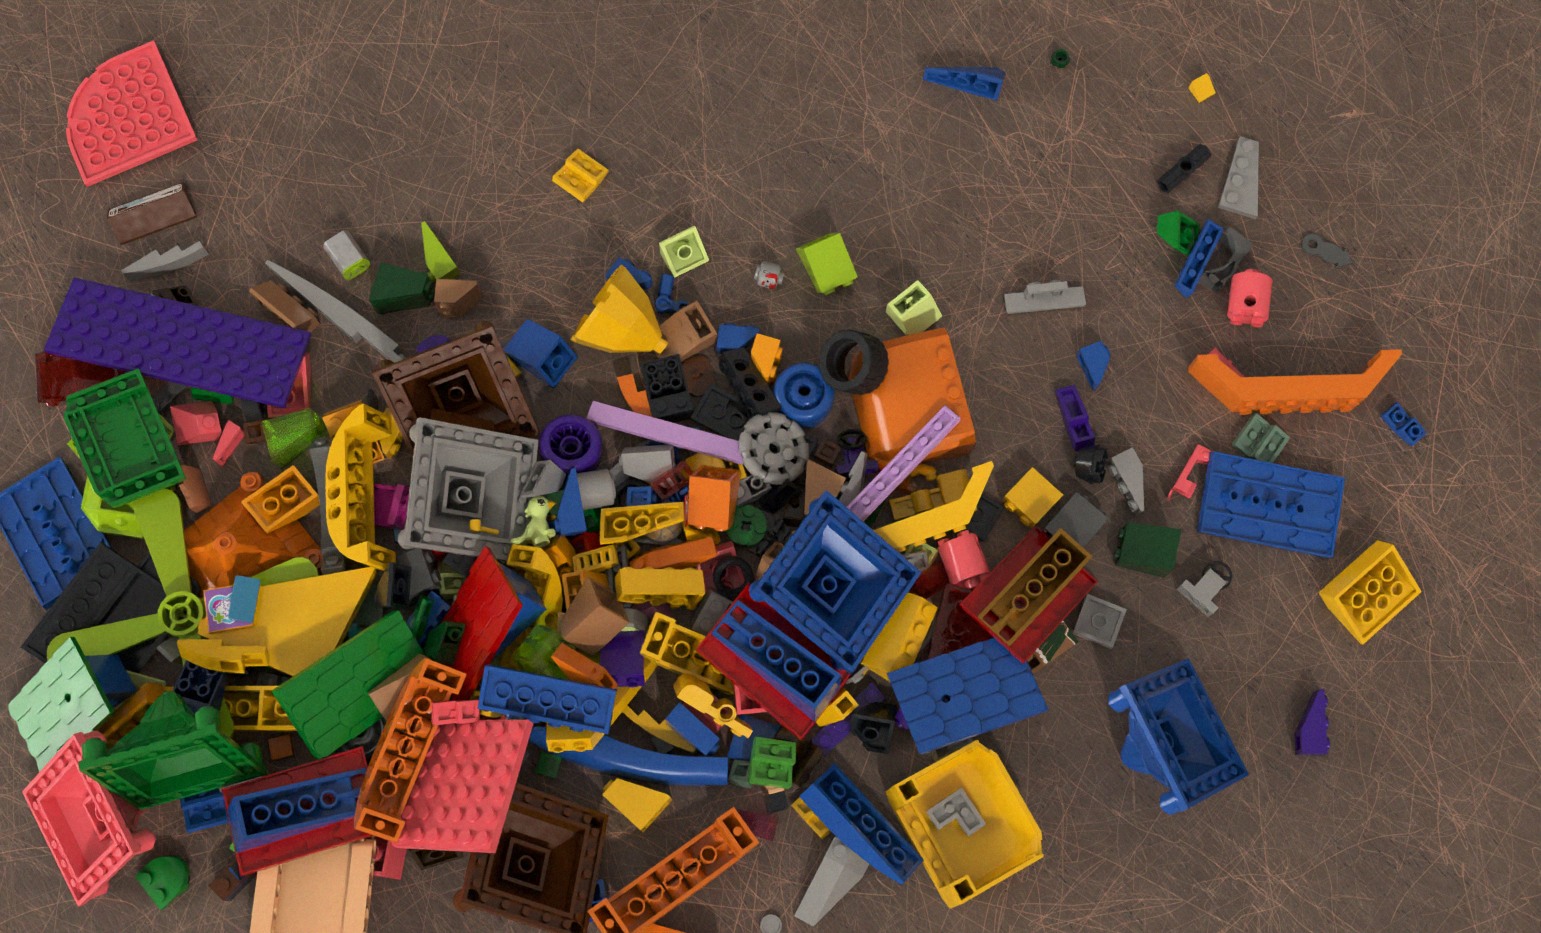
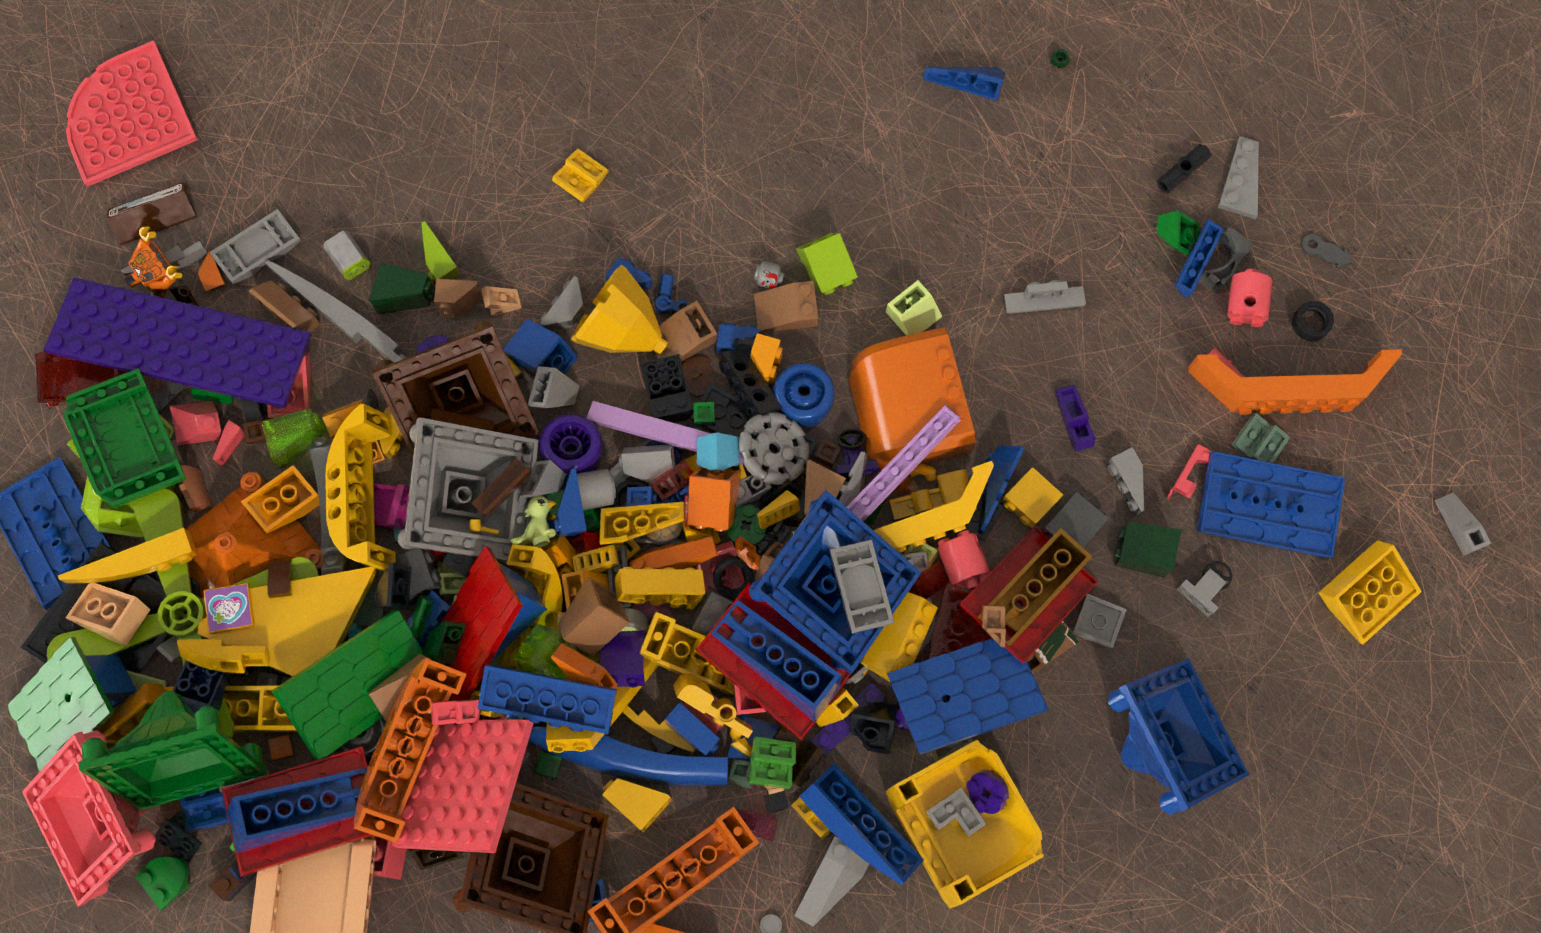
dark azure slope [228,575,261,623] -> none
orange slope [617,373,652,417] -> none
yellowish green slope [659,225,709,278] -> none
black tyre [819,329,889,395] -> none
black cone [1074,444,1108,485] -> none
blue slope [1076,341,1110,391] -> none
yellow slope [1189,73,1216,103] -> none
dark purple slope [1294,689,1330,756] -> none
blue slope [1380,402,1427,446] -> none
none -> yellow slope [58,528,197,583]
none -> light nougat slope [66,583,150,646]
none -> torso [124,227,182,290]
none -> black hinge [155,813,202,862]
none -> orange slope [198,251,226,292]
none -> light grey slope [209,209,301,284]
none -> reddish brown slope [268,559,293,598]
none -> reddish brown panel [471,458,532,519]
none -> light nougat slope [481,286,522,315]
none -> light grey slope [528,366,580,408]
none -> light grey slope [540,276,585,331]
none -> green tile [693,402,715,425]
none -> medium azure slope [697,432,739,471]
none -> yellow bar [729,732,752,758]
none -> black tile [731,337,754,353]
none -> orange slope [735,536,761,571]
none -> medium nougat slope [754,281,818,333]
none -> yellow slope [757,490,800,530]
none -> light grey slope [830,540,894,634]
none -> dark purple plate [966,770,1009,814]
none -> blue wedge [980,446,1025,532]
none -> medium nougat slope [982,605,1006,647]
none -> black tyre [1292,301,1334,341]
none -> light grey slope [1435,492,1492,556]

